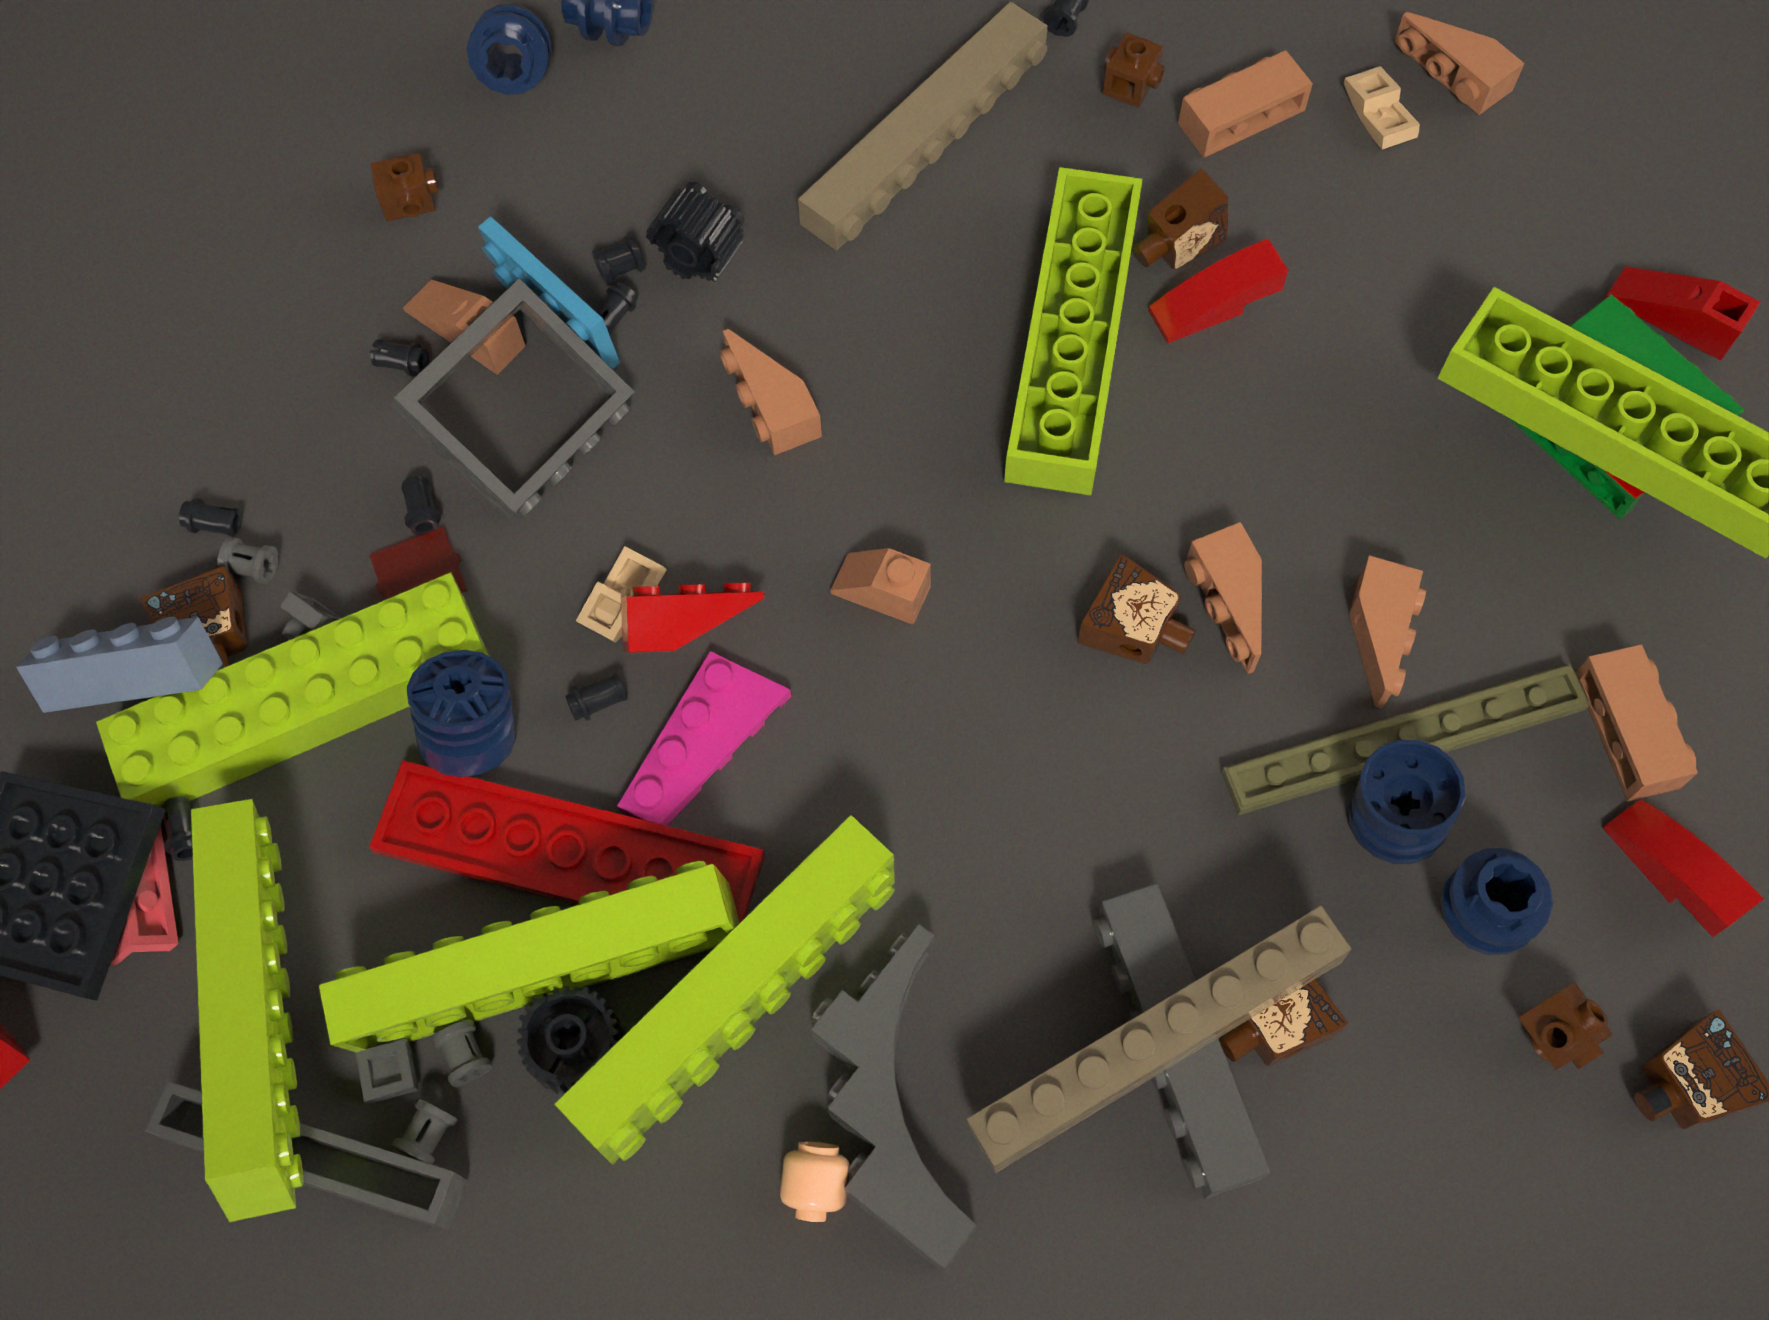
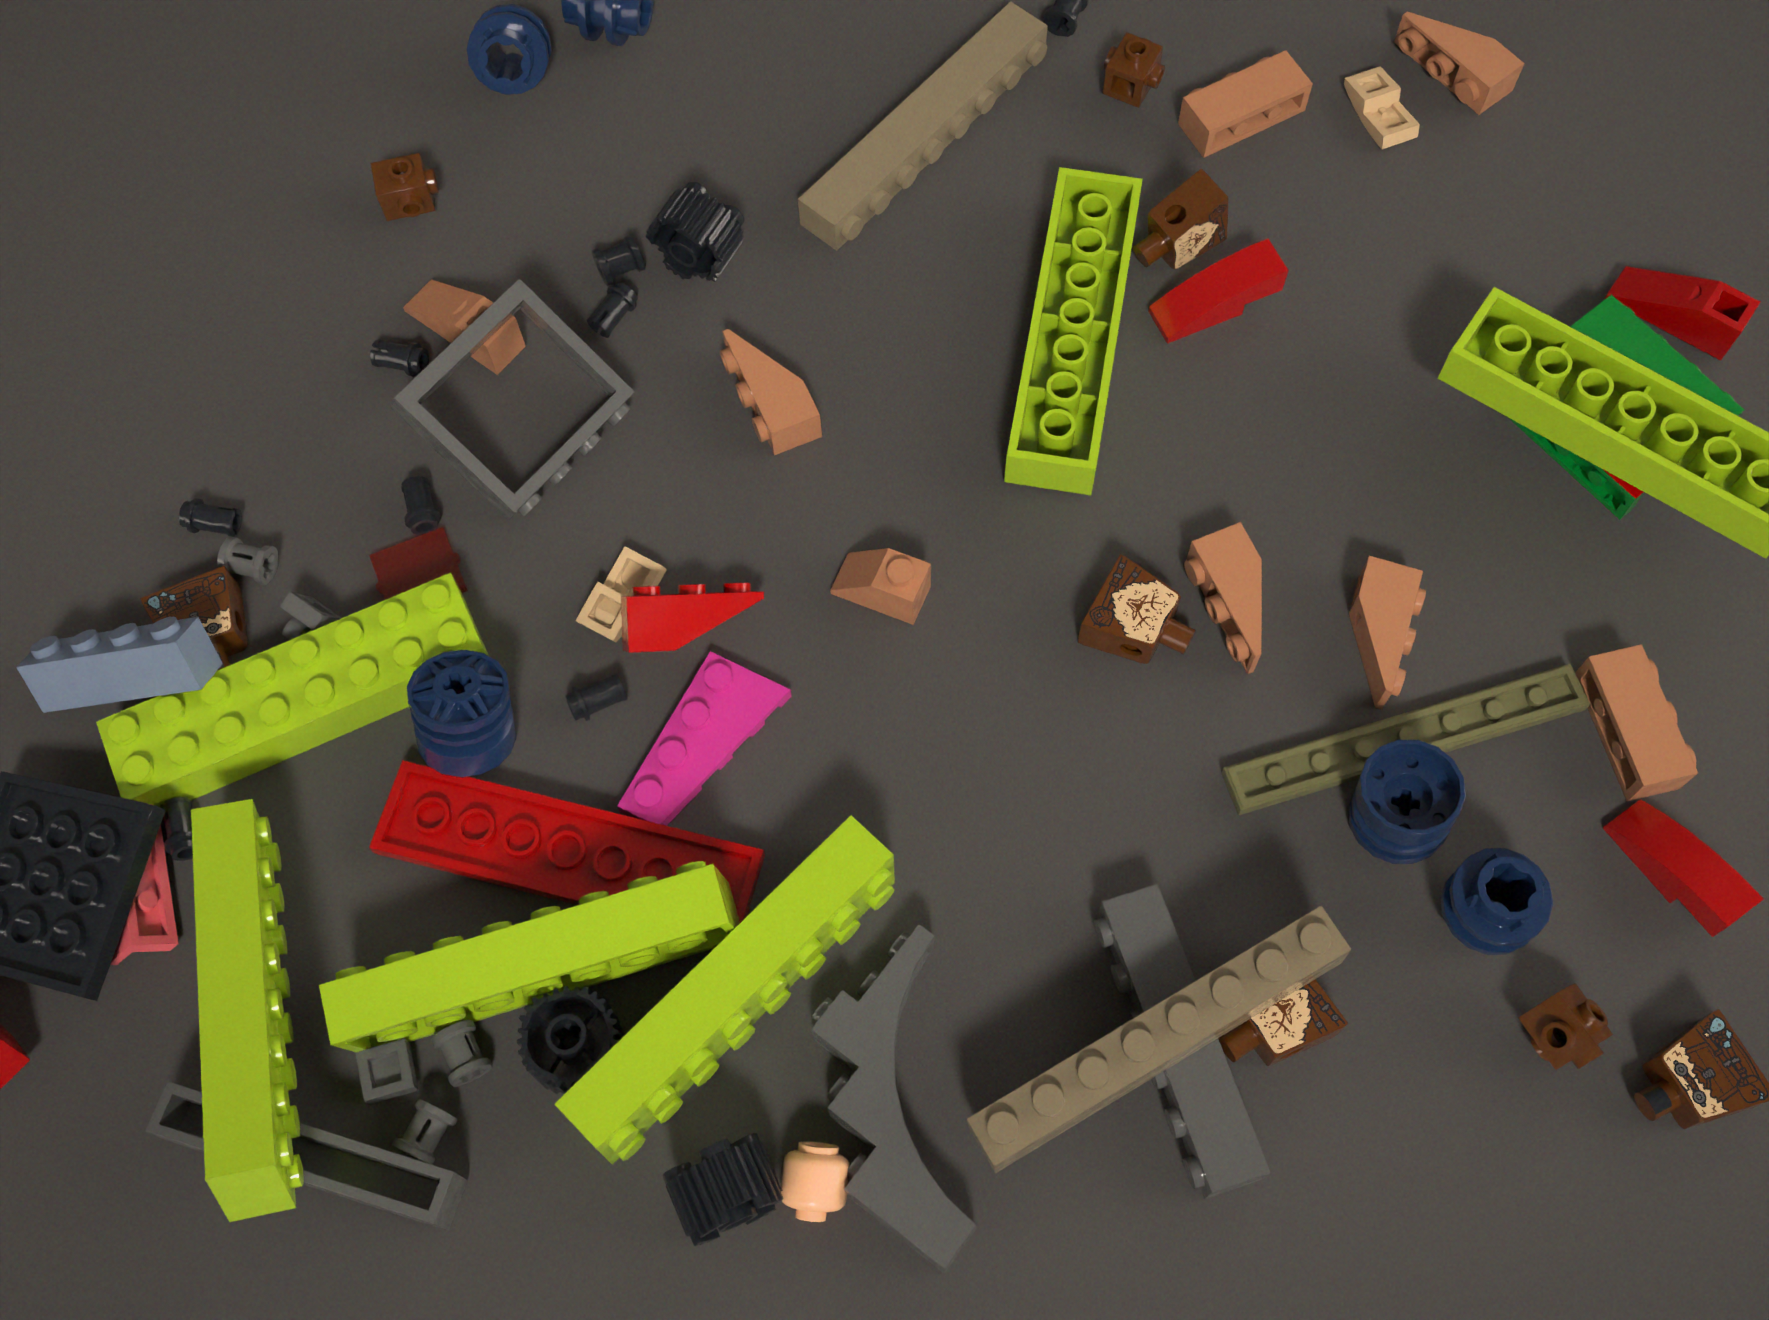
dark azure plate [478,216,620,370] -> none
none -> black brick [663,1133,784,1247]

